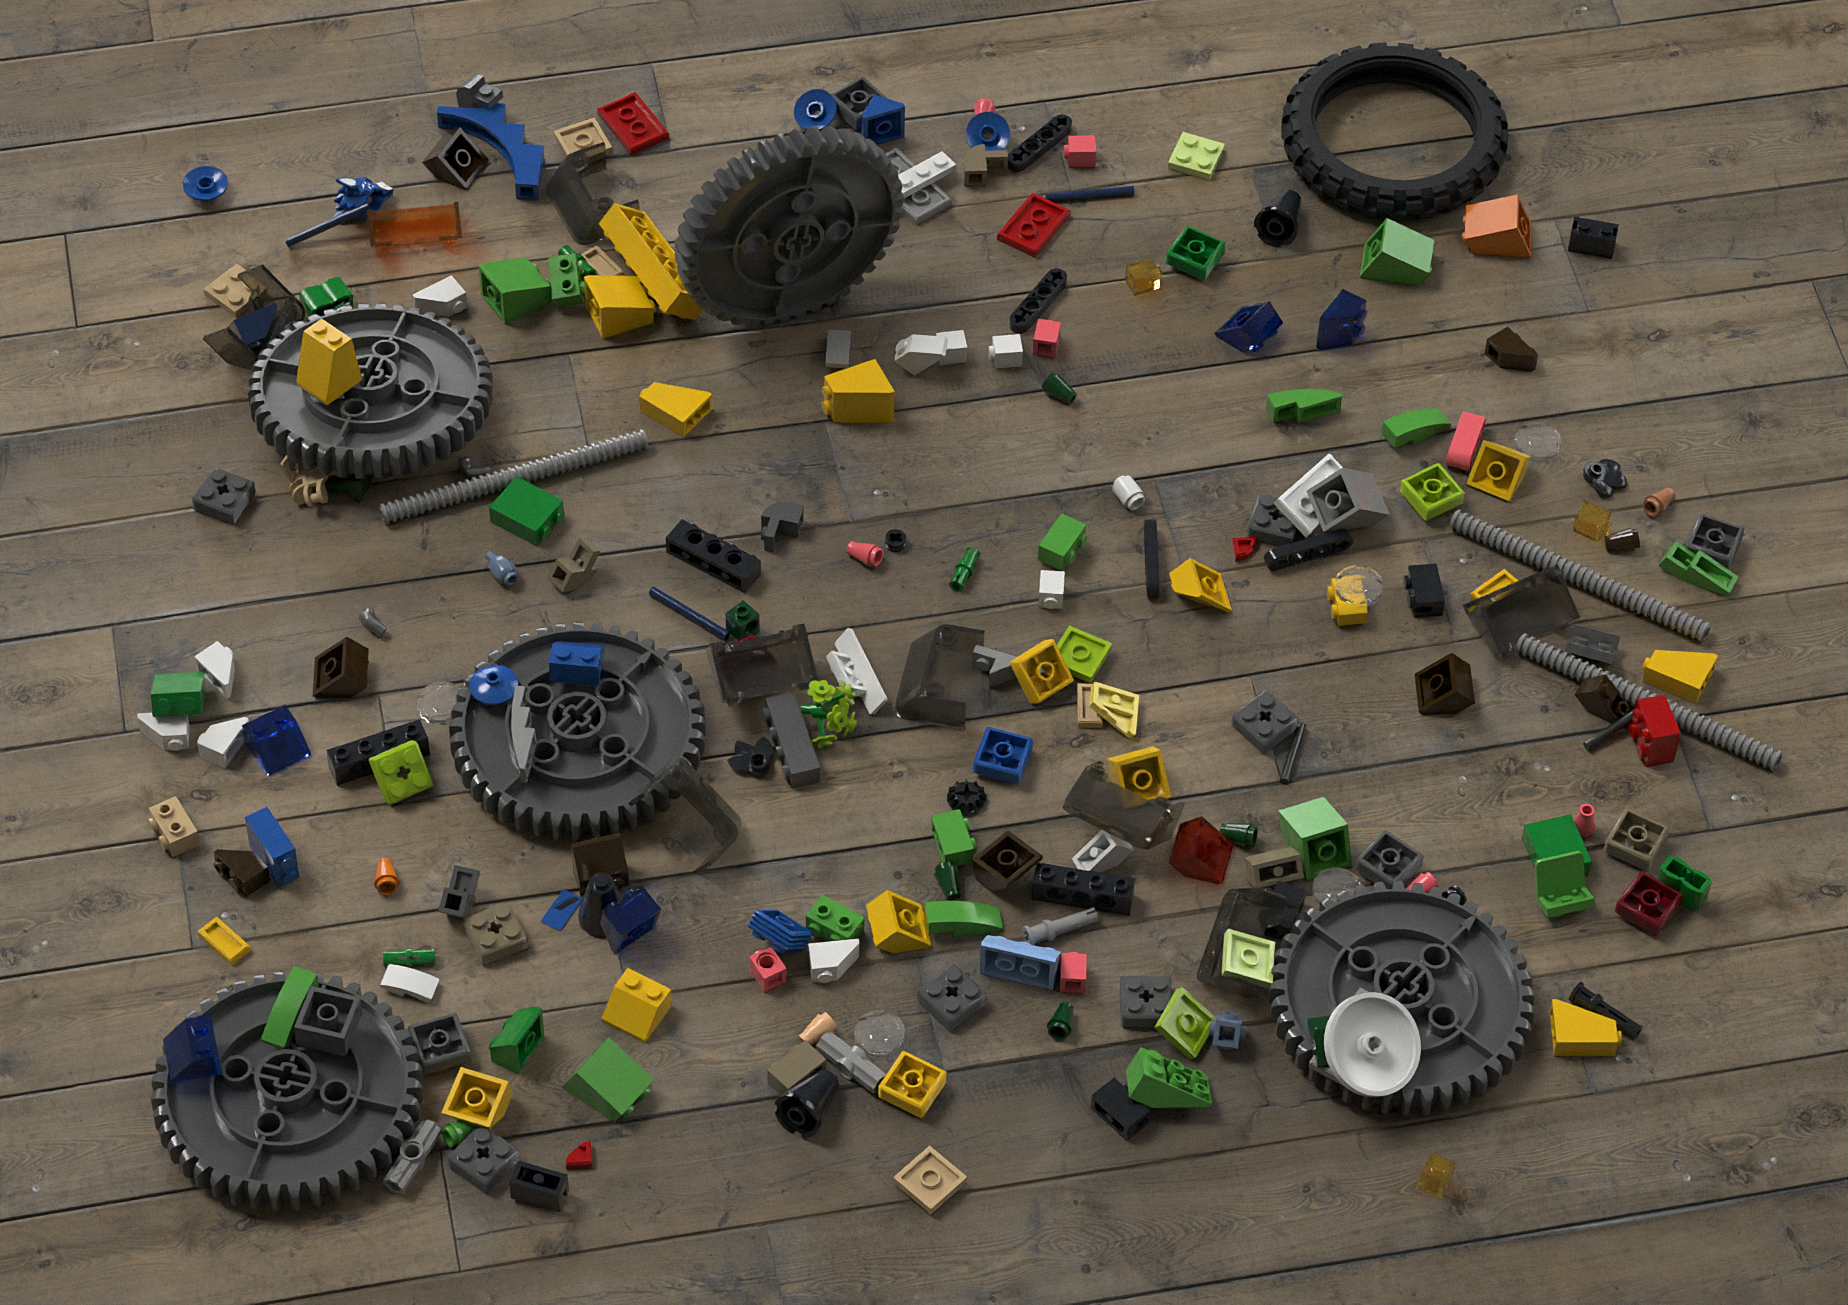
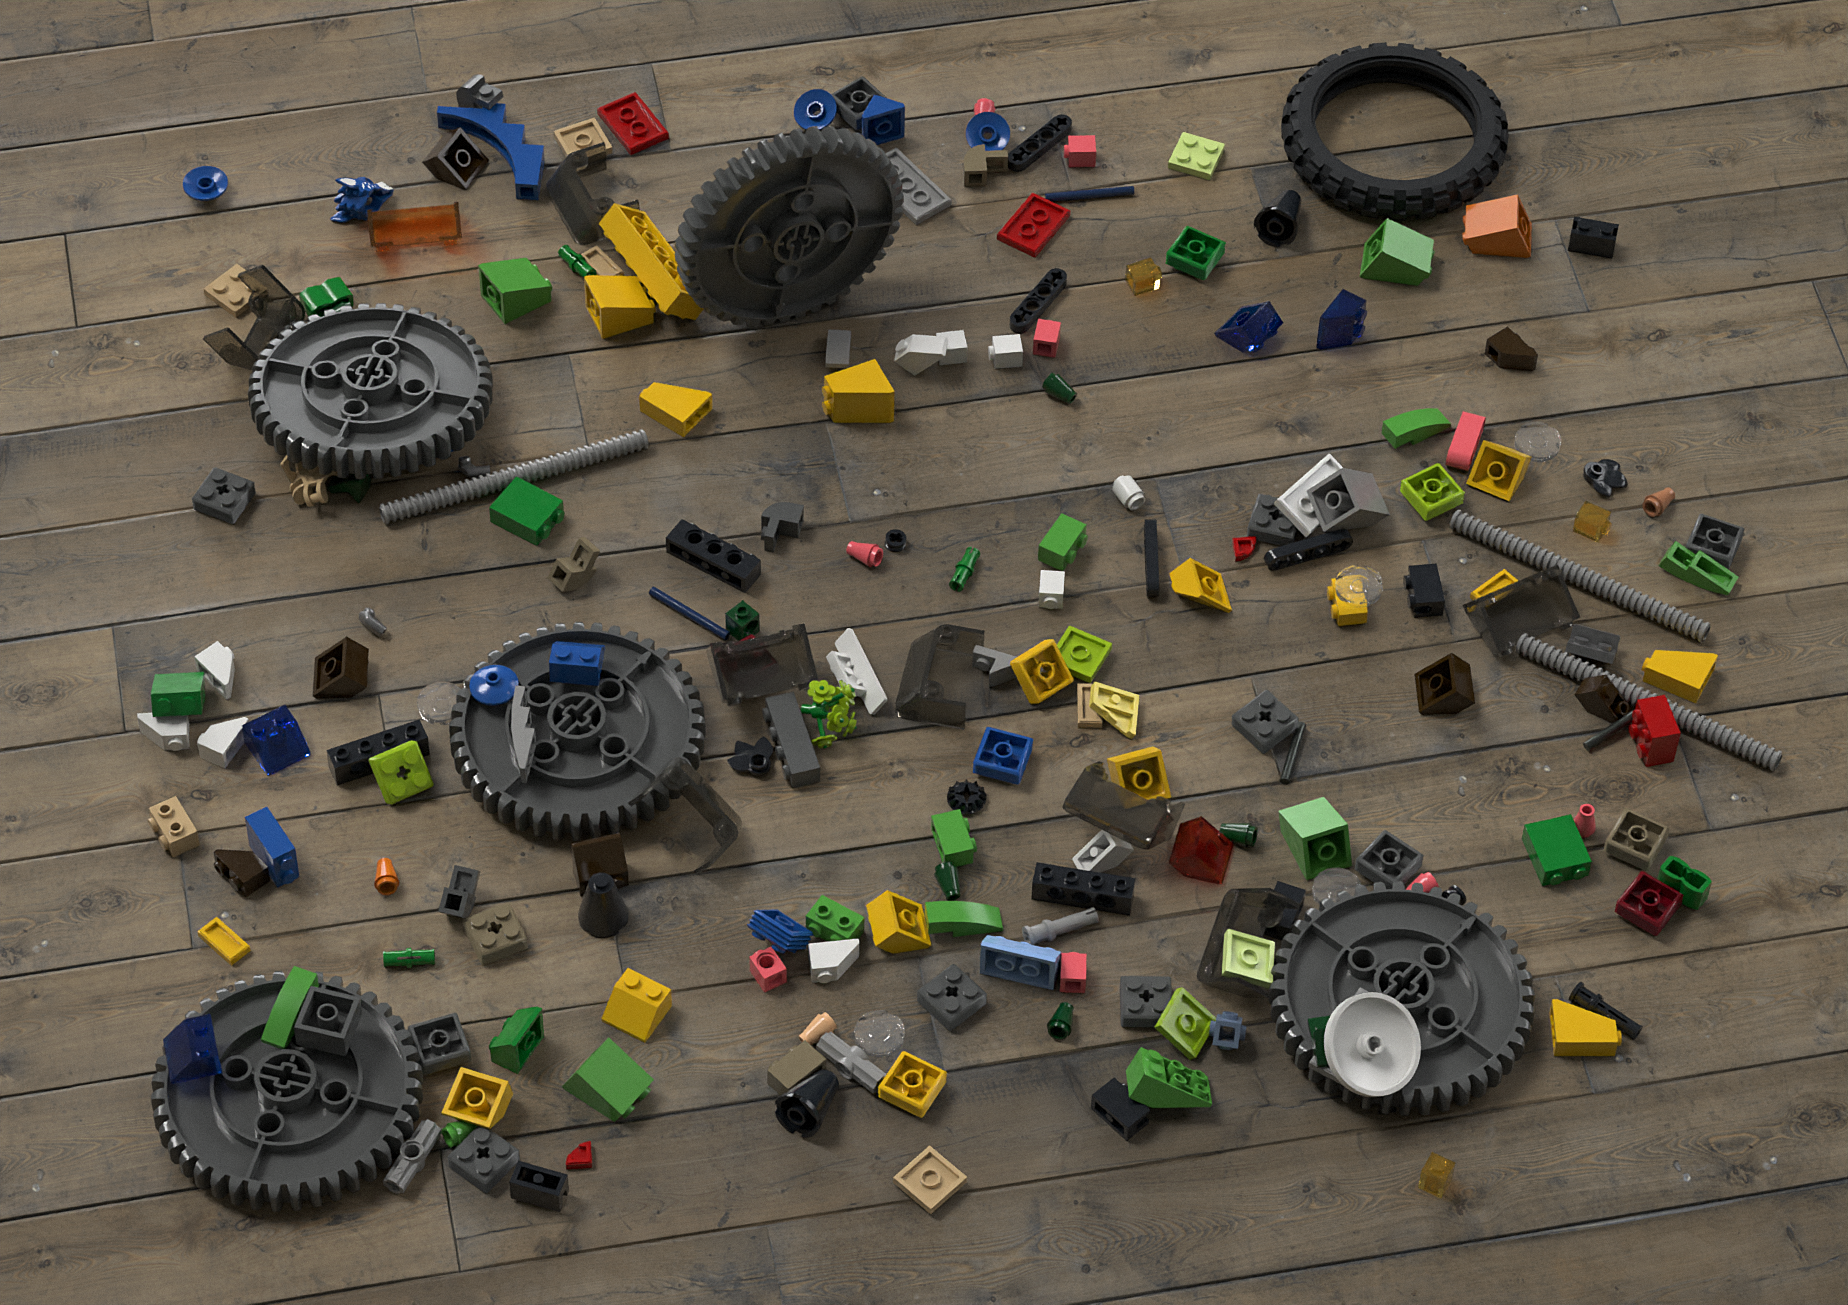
dark blue slope [227,303,277,350] -> none
dark blue bar [285,203,371,247] -> none
yellow slope [296,319,362,405] -> none
white slope [379,964,439,1003] -> none
white slope [413,275,467,317] -> none
sand blue plant [485,551,518,586] -> none
blue sticker [541,889,583,930] -> none
bright green brick [548,253,585,308] -> none
clear blue slope [600,886,661,955] -> none
white plate [898,151,956,198] -> none
dark brown slope [972,830,1043,891] -> none
dark tan brick [1244,847,1304,889] -> none
bright green slope [1266,389,1342,423] -> none
bright green bracket [1535,851,1595,918] -> none
dark brown cone [1604,527,1640,551] -> none

